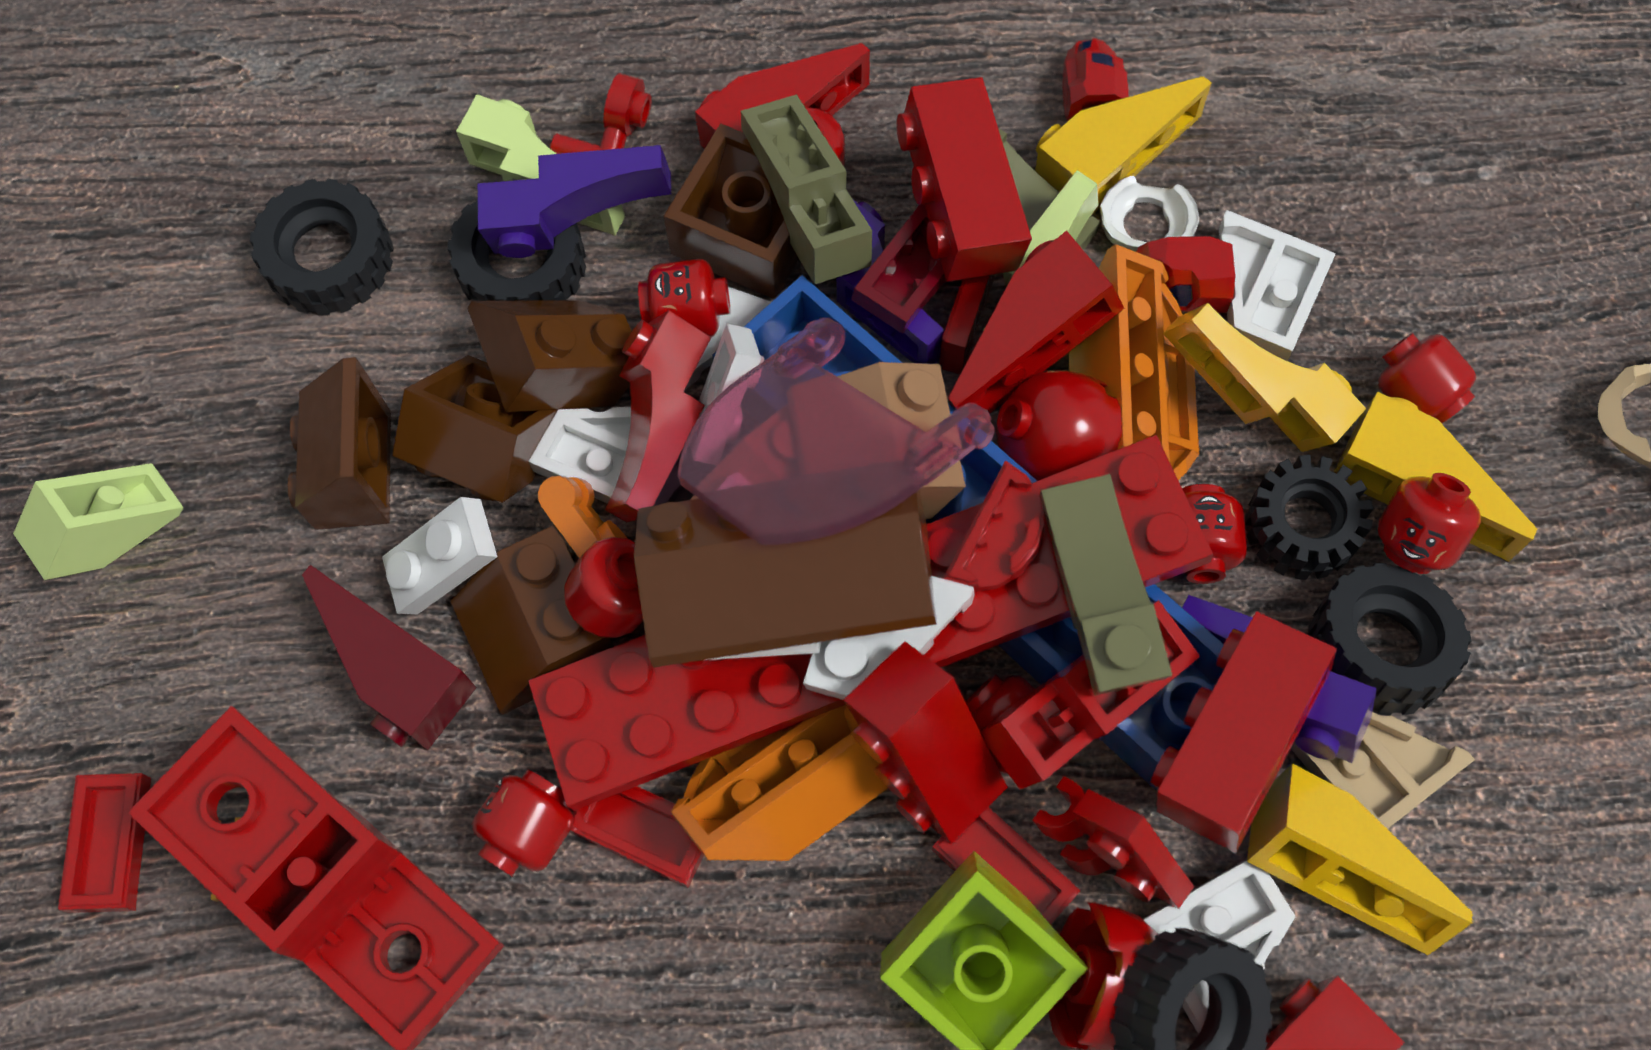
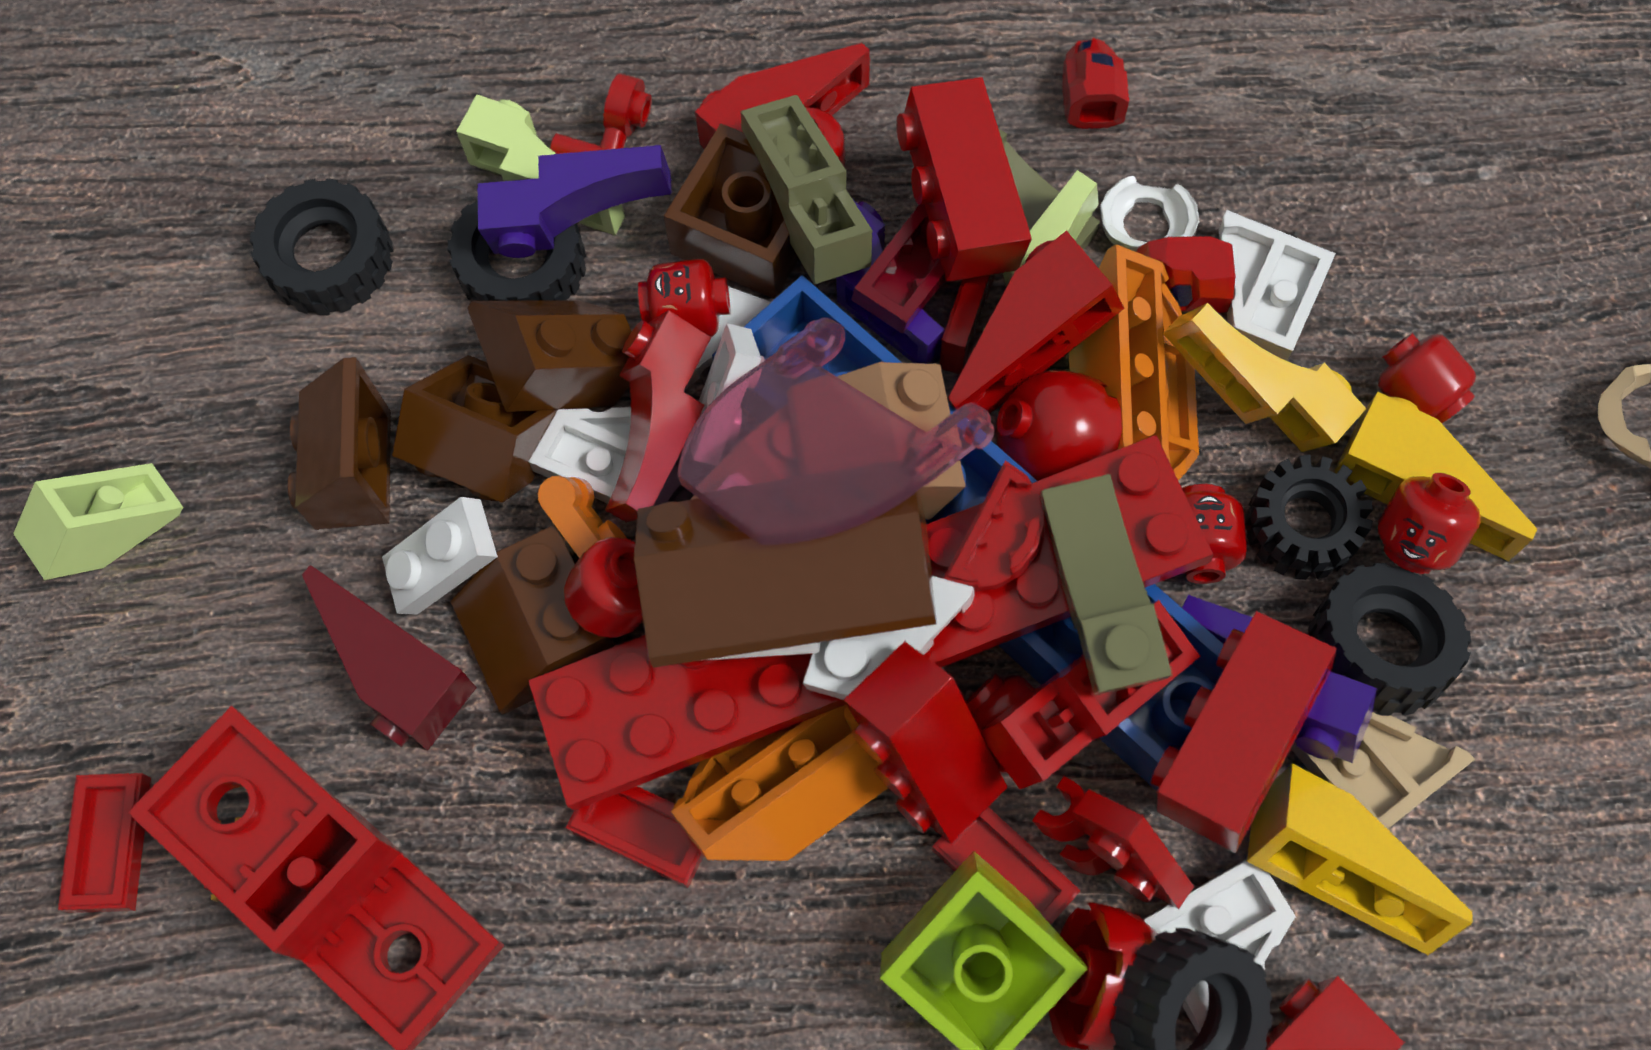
red head [472,769,574,877] -> none
yellow slope [1035,76,1212,215] -> none

